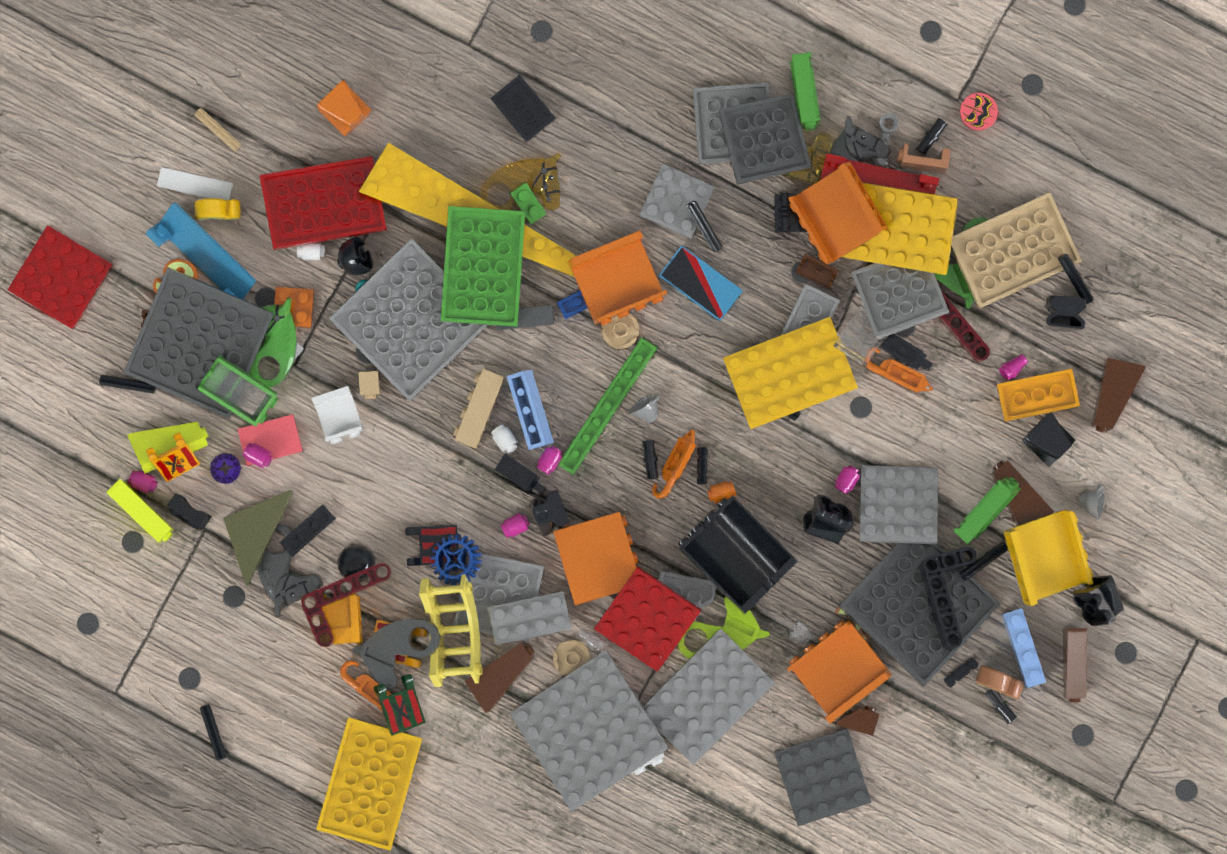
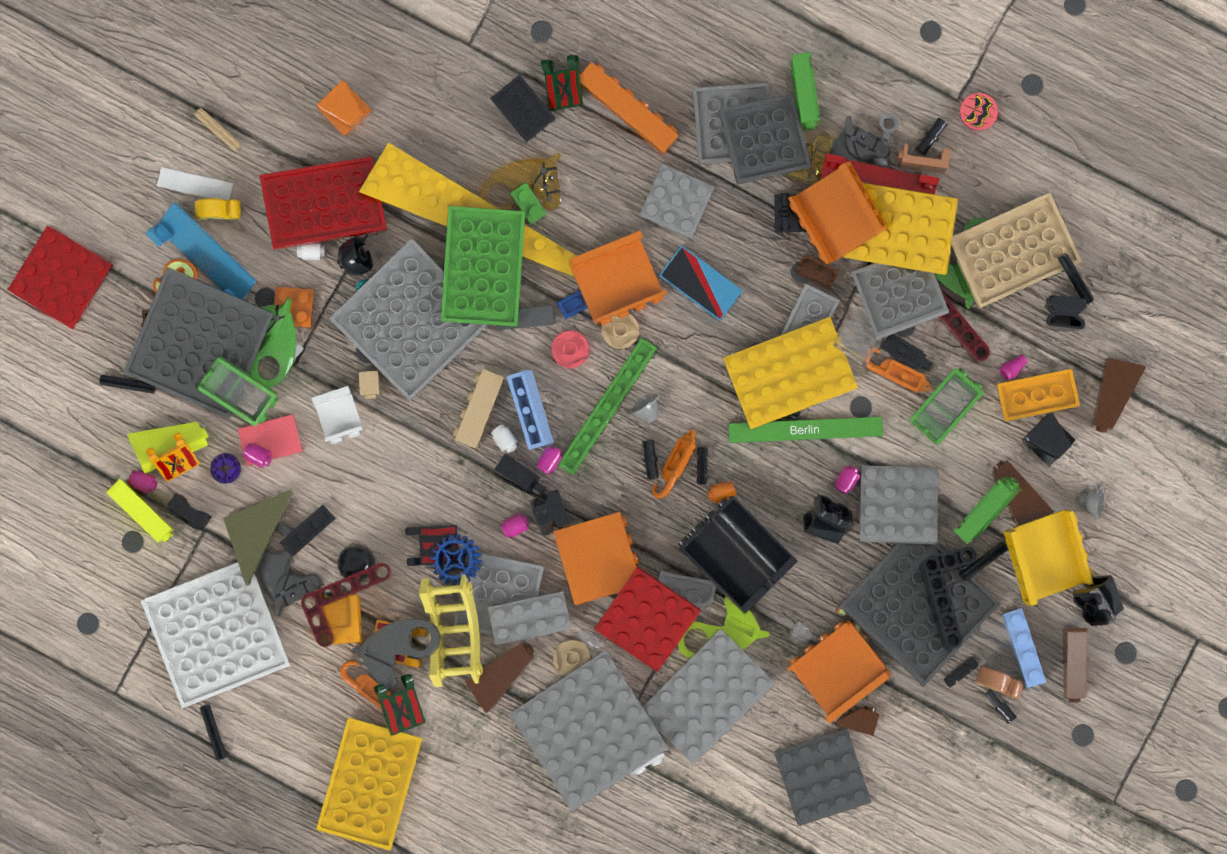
black axle [686,200,722,252] -> none
none -> white plate [141,562,291,708]
none -> dark green flag [541,55,583,112]
none -> coral tile [551,330,589,369]
none -> orange brick [580,62,679,155]
none -> bright green tile [729,417,883,443]
none -> clear door [908,368,984,446]

